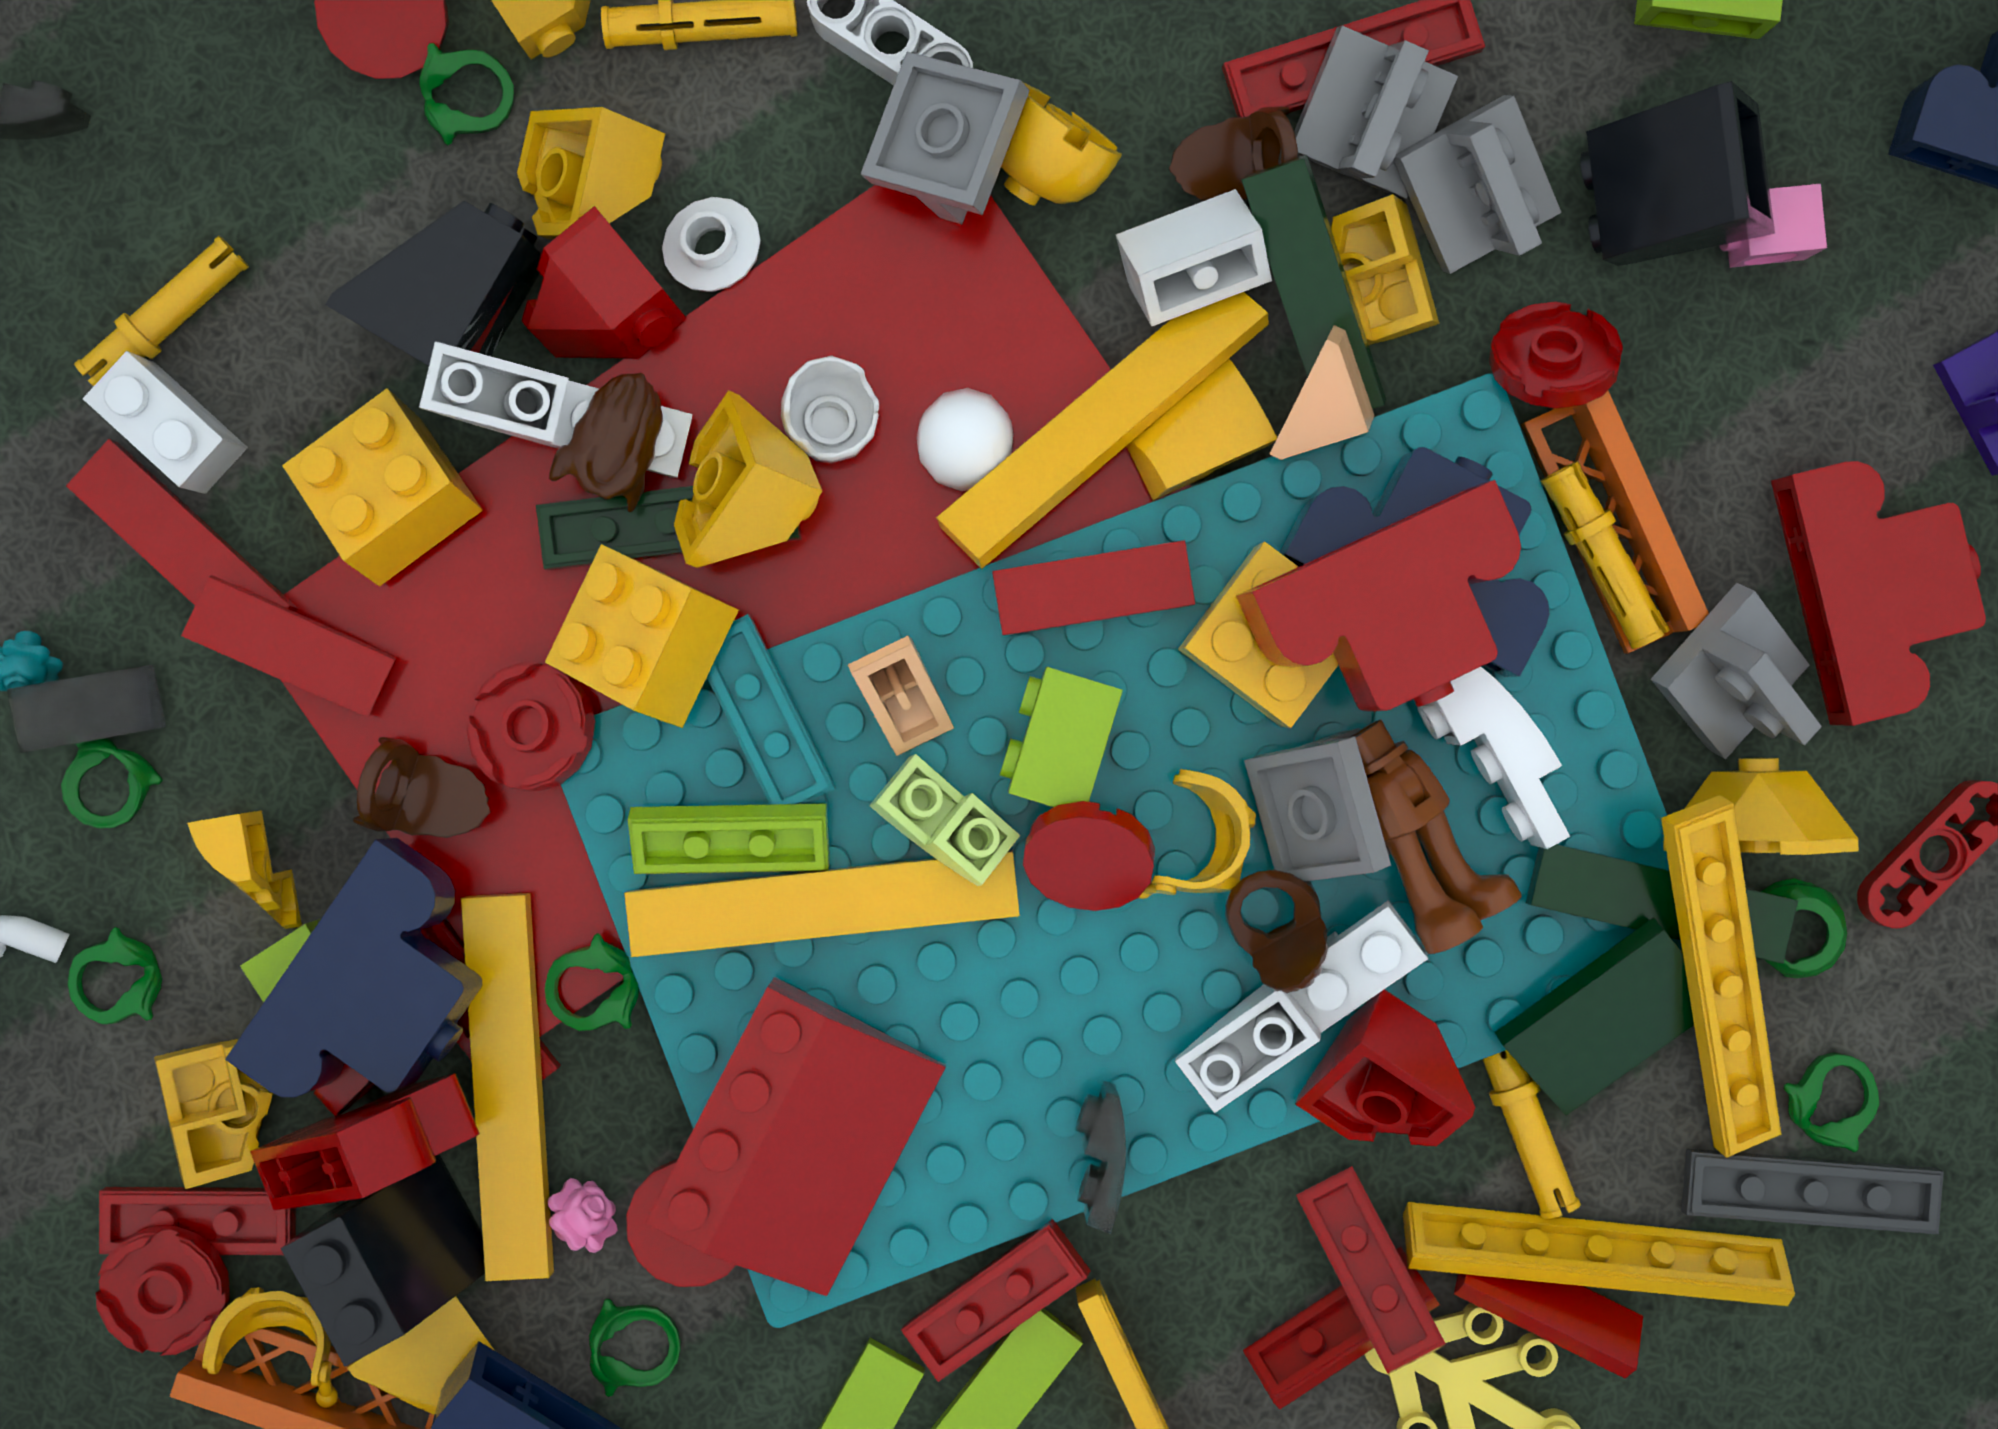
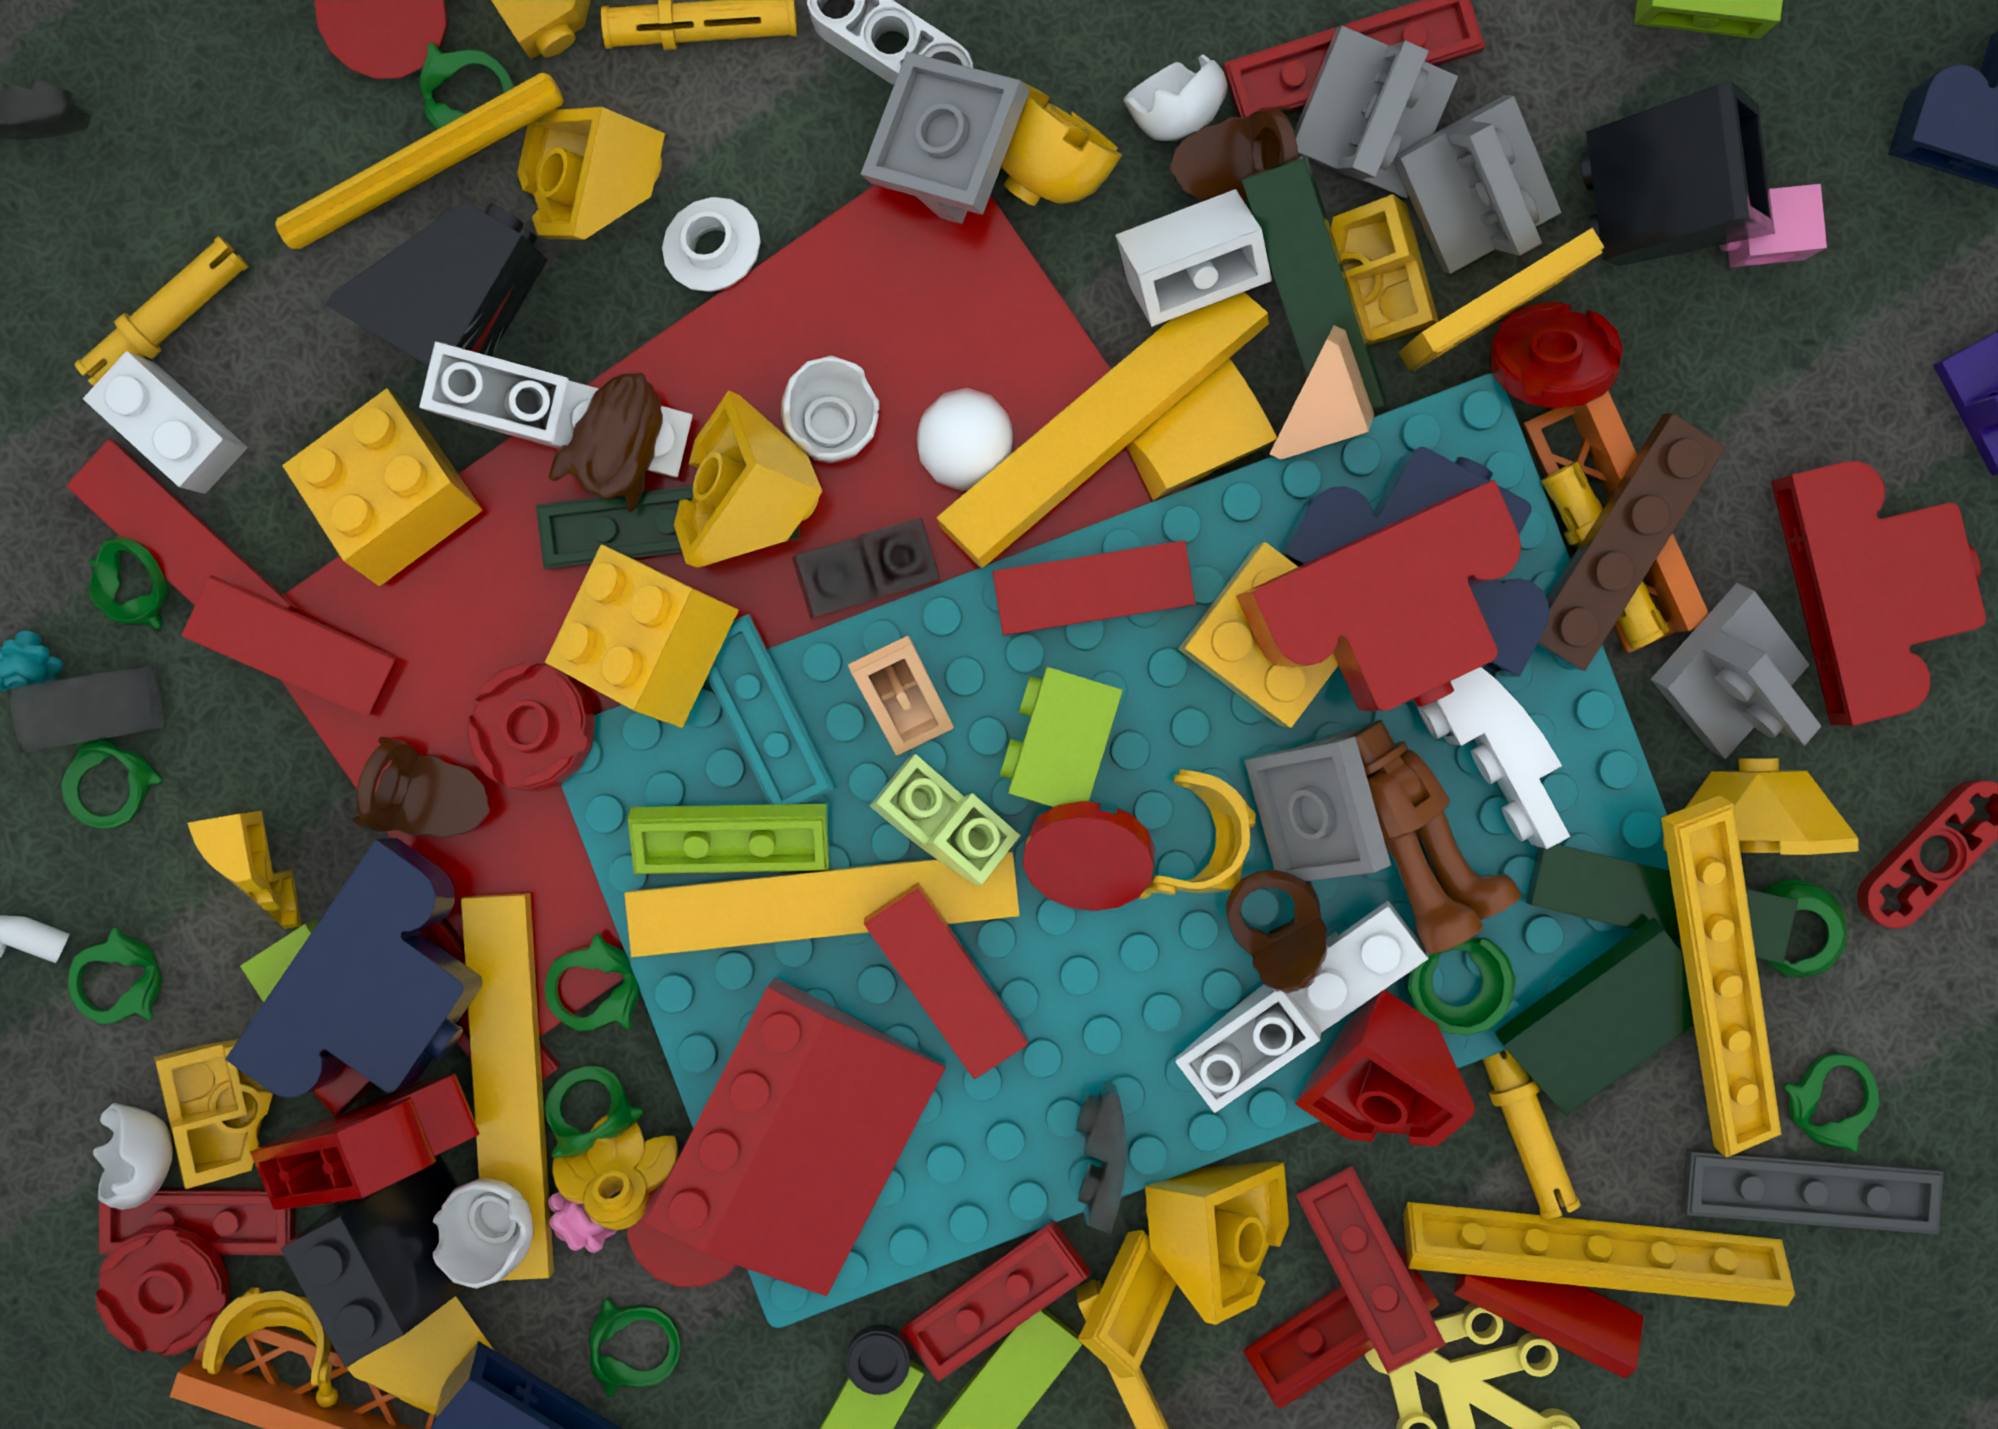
red slope [521,206,686,359] -> none
none -> green piece [89,536,168,629]
none -> white hair [93,1103,174,1210]
none -> yellow axle [275,73,564,249]
none -> white hair [433,1177,533,1289]
none -> green piece [544,1066,644,1158]
none -> yellow plate [552,1114,678,1230]
none -> clear smoke slope [792,518,940,619]
none -> black tile [846,1325,911,1395]
none -> red tile [864,882,1028,1080]
none -> yellow tile [1078,1230,1176,1378]
none -> white hair [1123,55,1227,141]
none -> yellow slope [1145,1161,1289,1325]
none -> yellow tile [1398,228,1604,372]
none -> green piece [1407,938,1516,1035]
none -> reddish brown plate [1537,413,1726,671]

